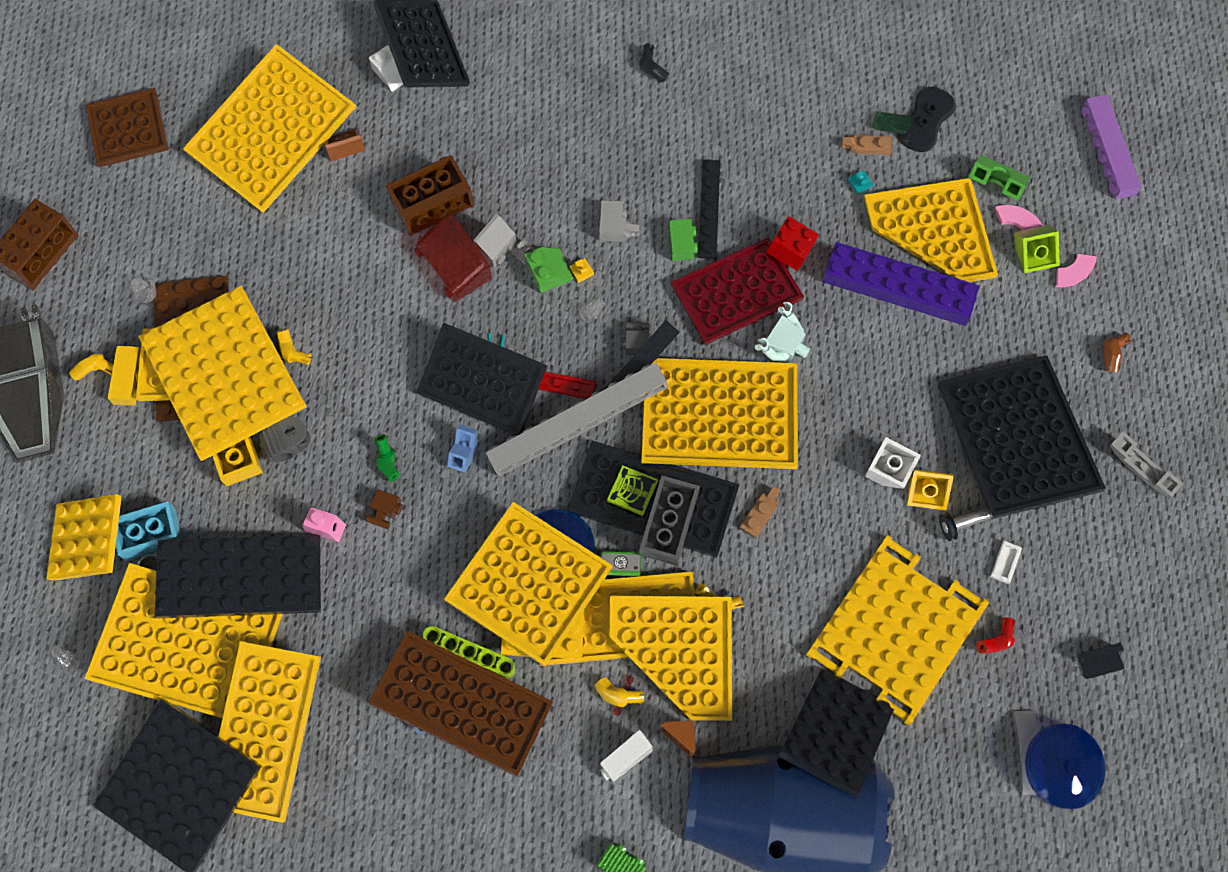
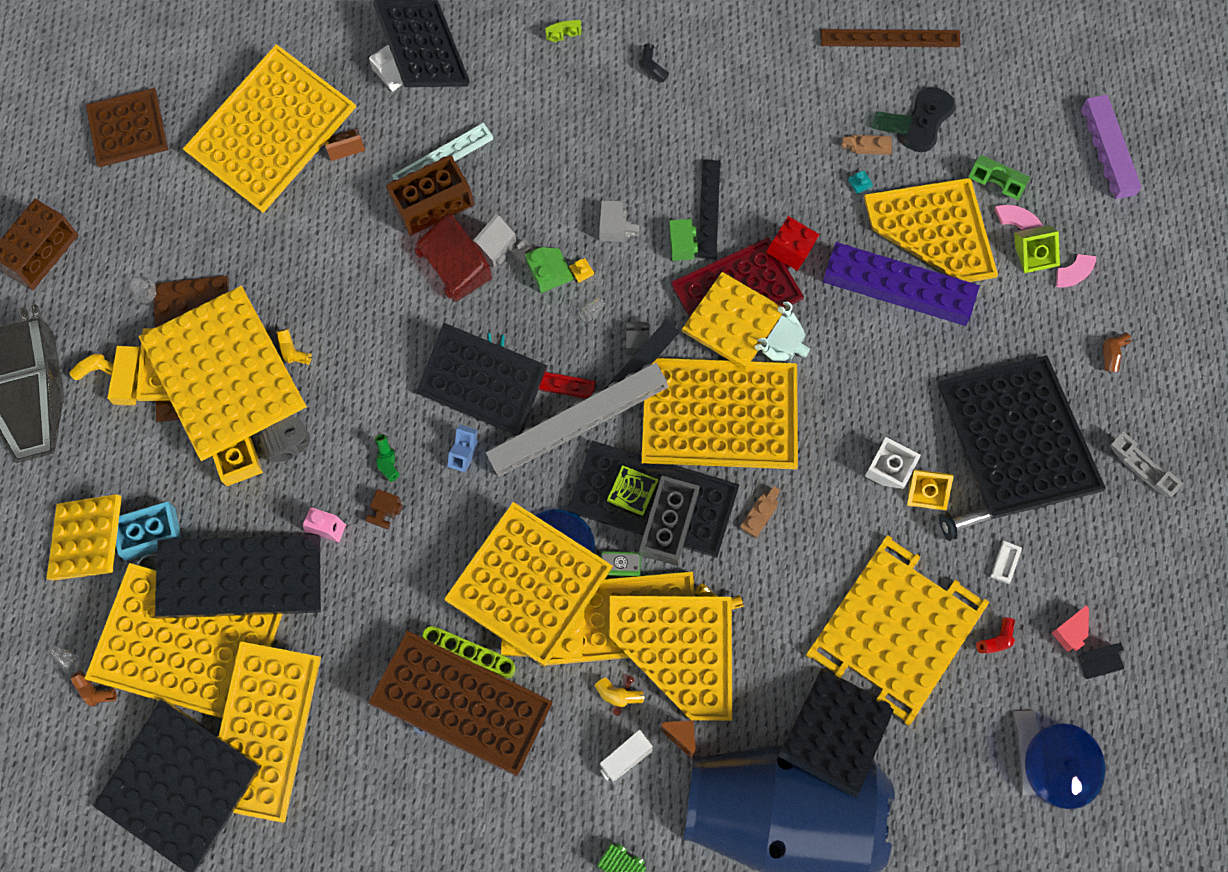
none -> dark orange arm [70,669,117,707]
none -> light aqua plate [392,123,493,180]
none -> lime slope [546,20,582,42]
none -> yellow plate [682,272,785,370]
none -> reddish brown tile [820,29,961,47]
none -> coral slope [1052,605,1089,652]

